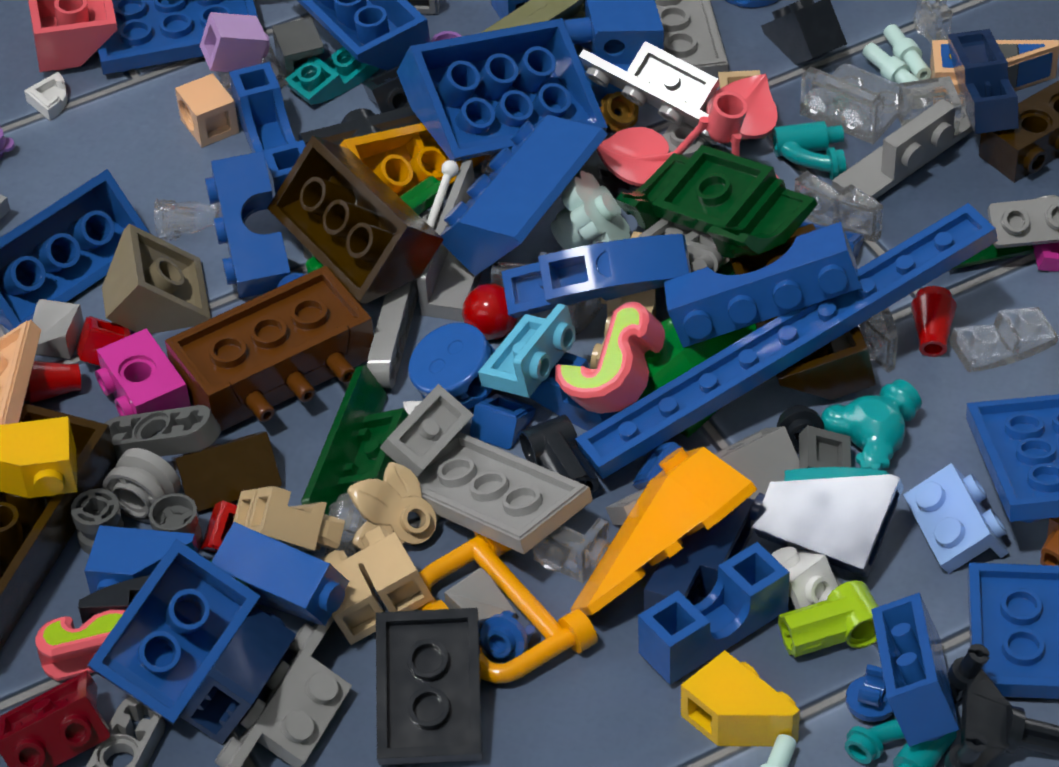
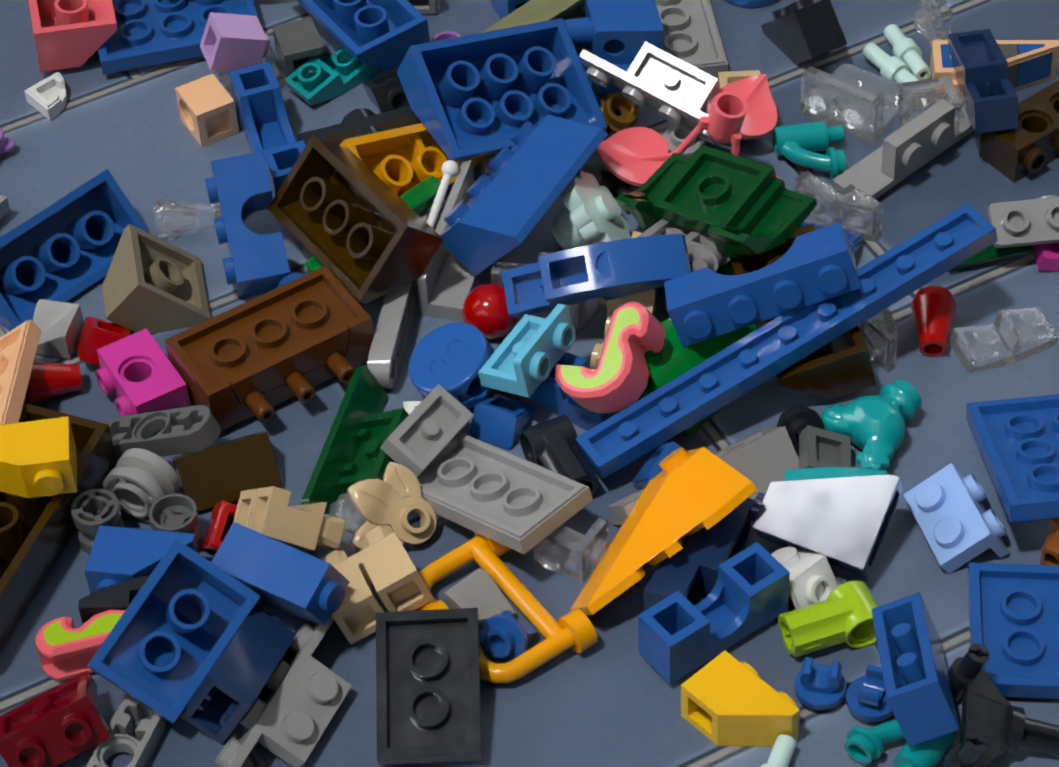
none -> blue plate [794,657,846,710]

